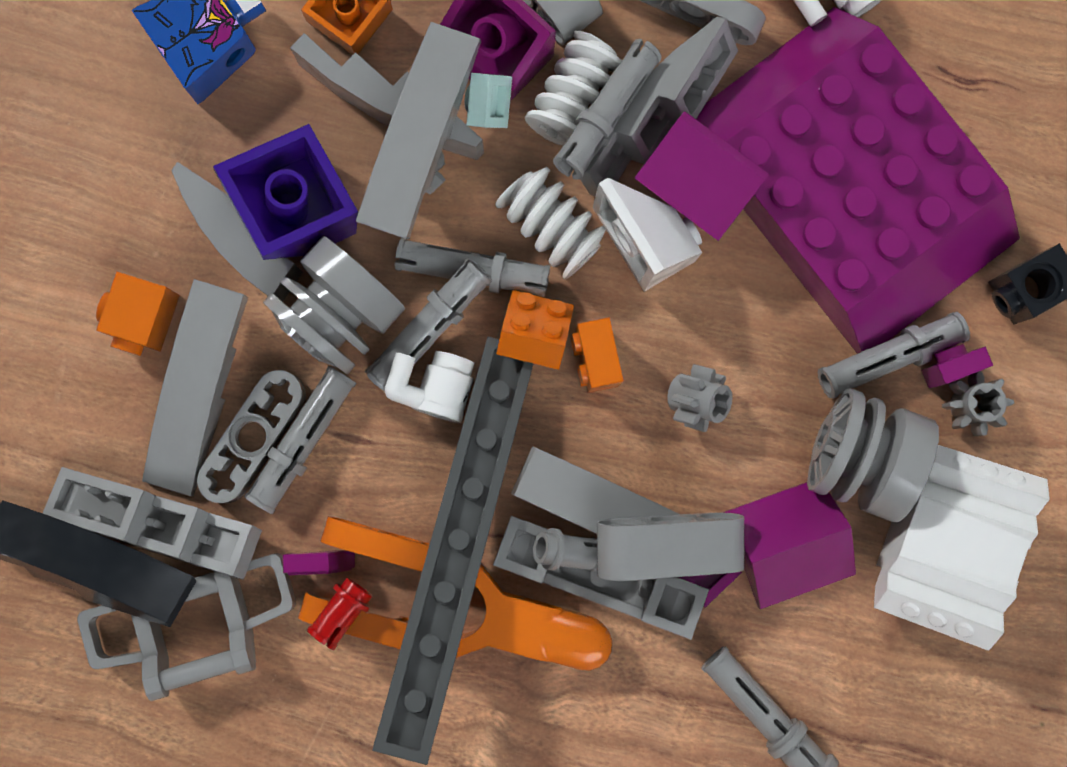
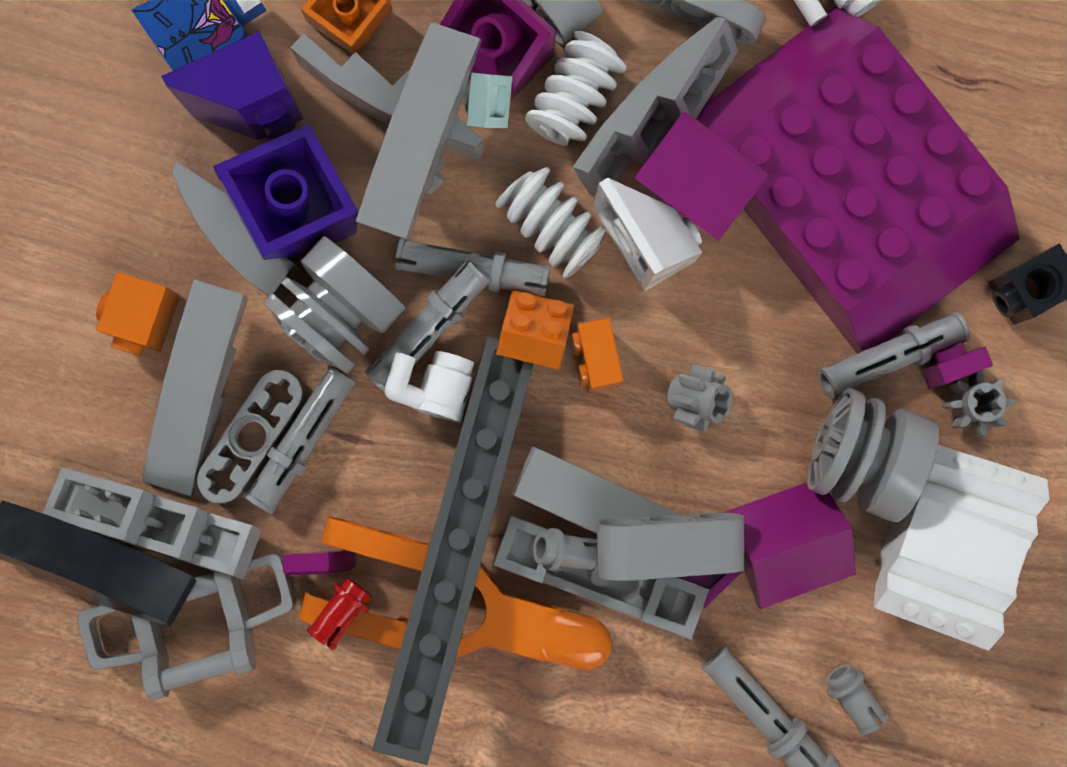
light grey pin [553,39,661,180] -> none
none -> dark purple slope [161,31,304,140]
none -> light grey pin [825,663,888,735]

